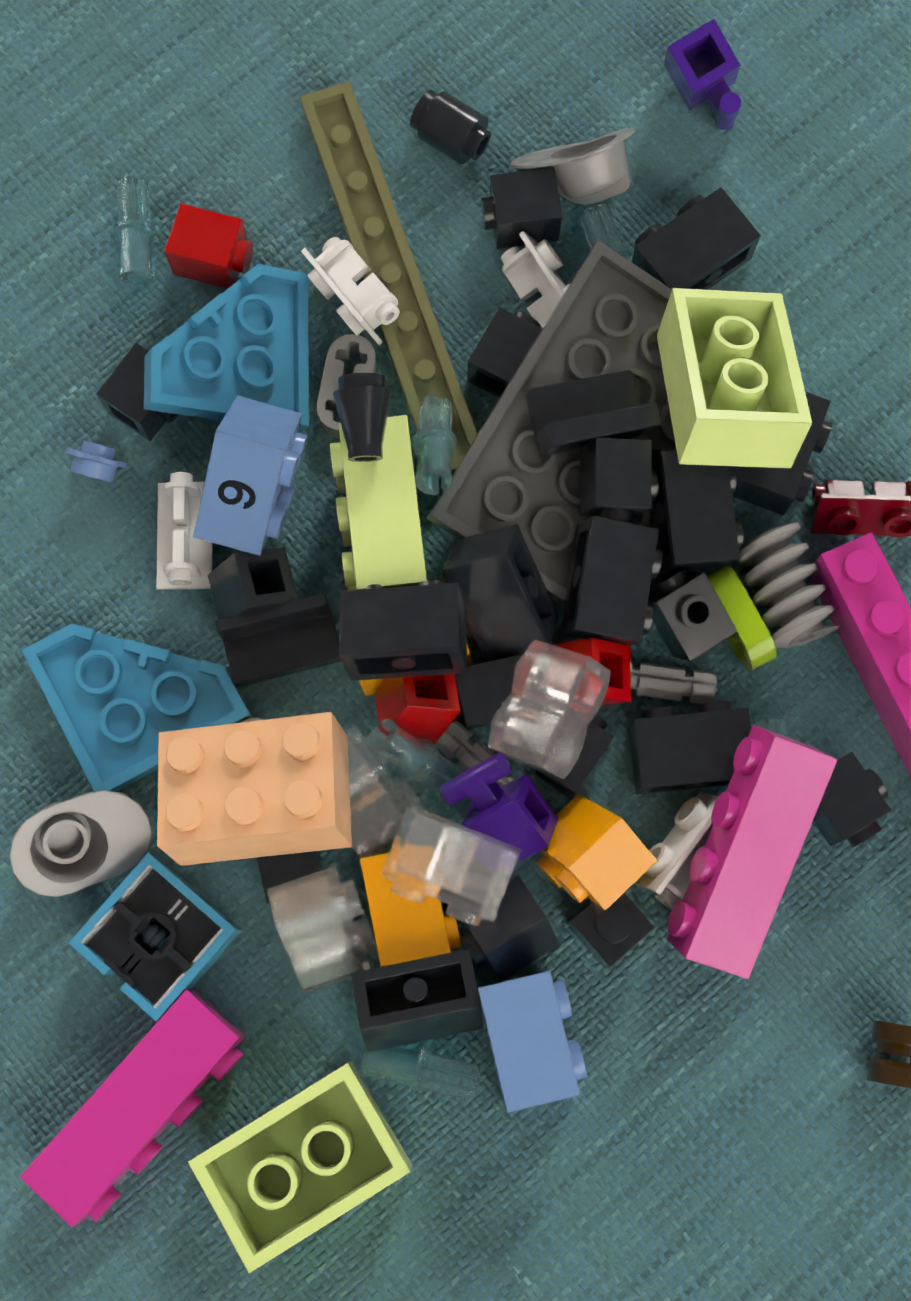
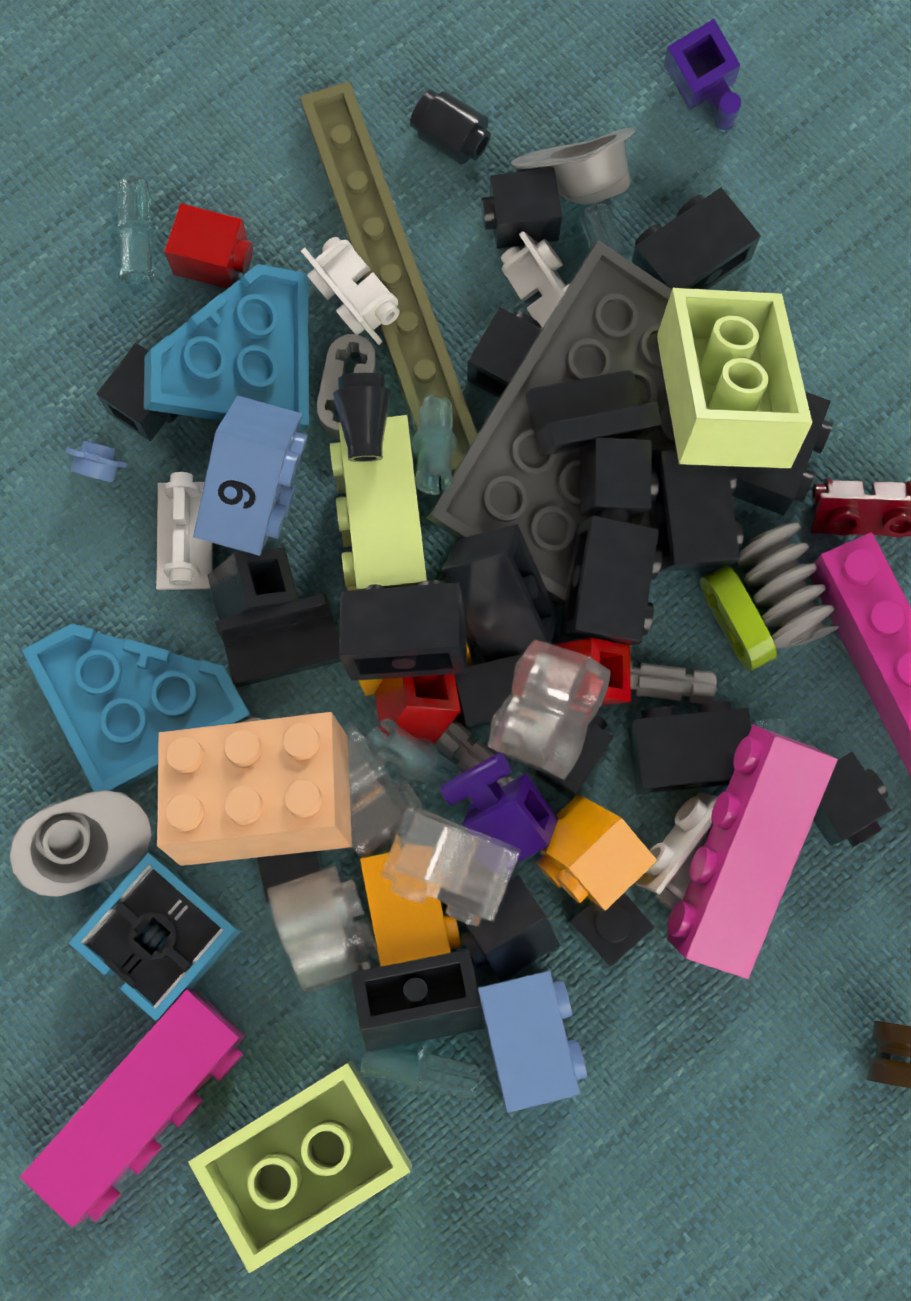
black brick [648,568,737,661] -> none

